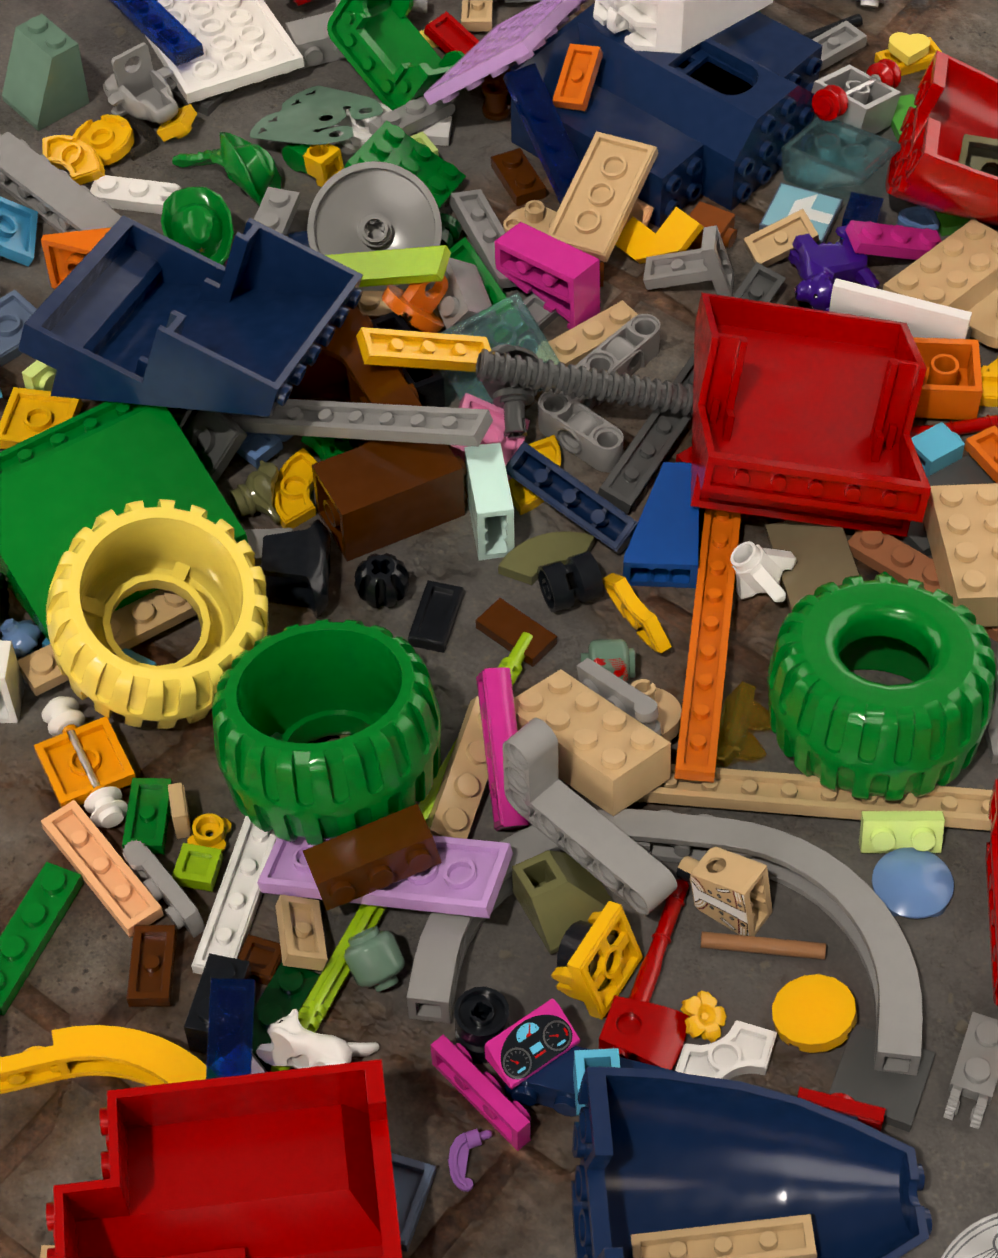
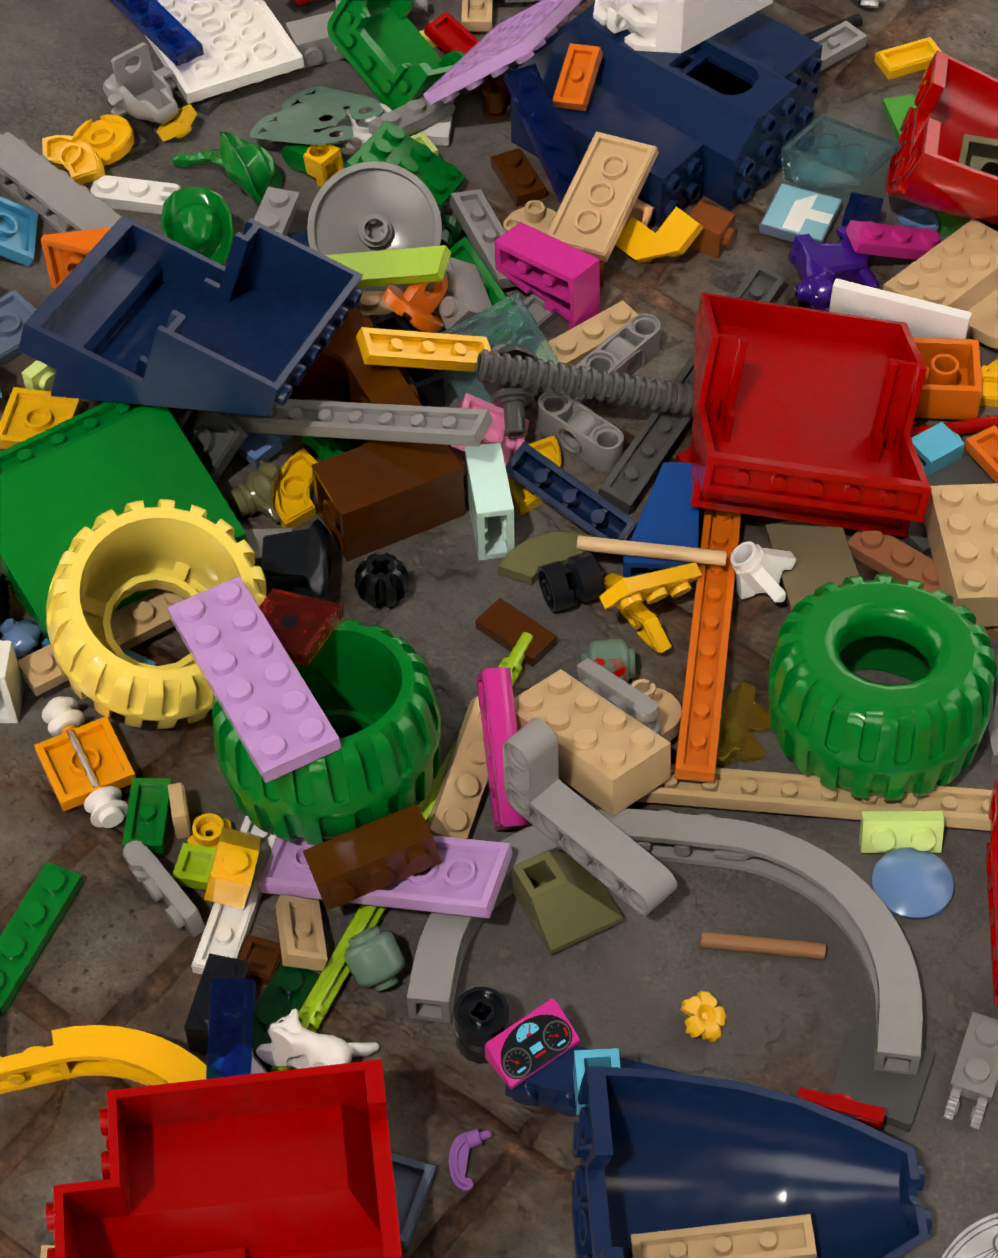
sand green slope [2,13,90,131] -> none
light nougat plate [41,800,164,938] -> none
reddish brown plate [127,925,177,1007] -> none
black tile [408,580,464,653] -> none
dark pink plate [430,1034,531,1151] -> none
yellow piece [551,901,643,1020] -> none
red piece [598,879,689,1070] -> none
light grey bracket [643,225,734,297] -> none
white tile [675,1020,777,1080] -> none
tan torso [676,846,773,936] -> none
tan plate [743,209,819,267] -> none
yellow tile [772,974,857,1053] -> none
light grey brick [812,59,901,144] -> none
light yellow tile [888,32,930,66] -> none
none -> lavender plate [167,576,341,783]
none -> yellow slope [204,827,261,909]
none -> clear red tile [259,588,344,665]
none -> tan bar [577,535,727,566]
none -> yellow plate [599,562,702,610]

